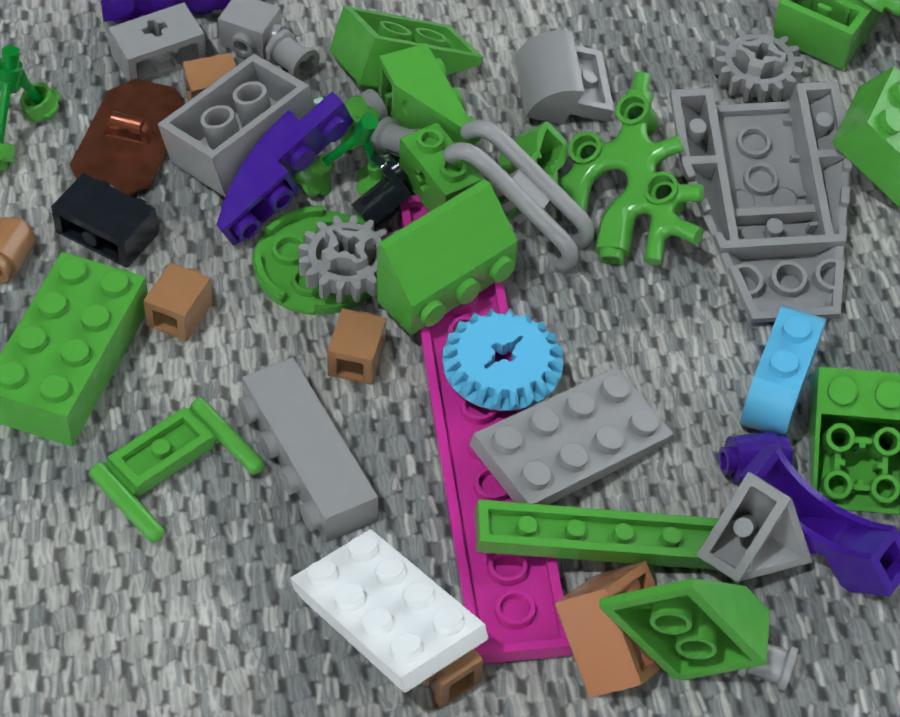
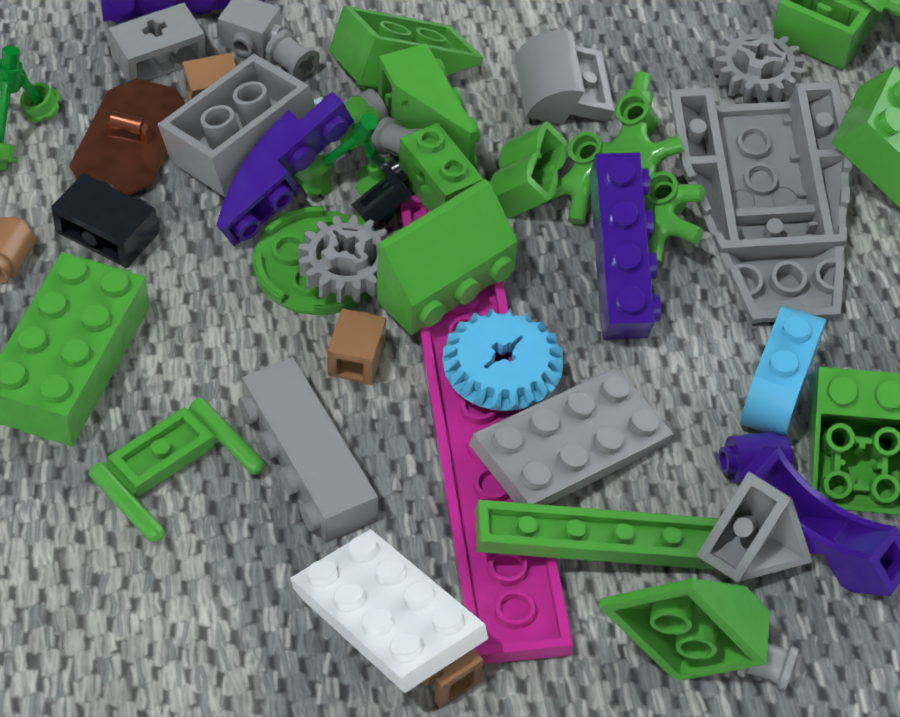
medium nougat brick [143,262,213,342] -> none
light grey piece [443,120,595,273] -> none
nougat panel [554,561,661,697] -> none
none -> dark purple brick [589,152,661,340]

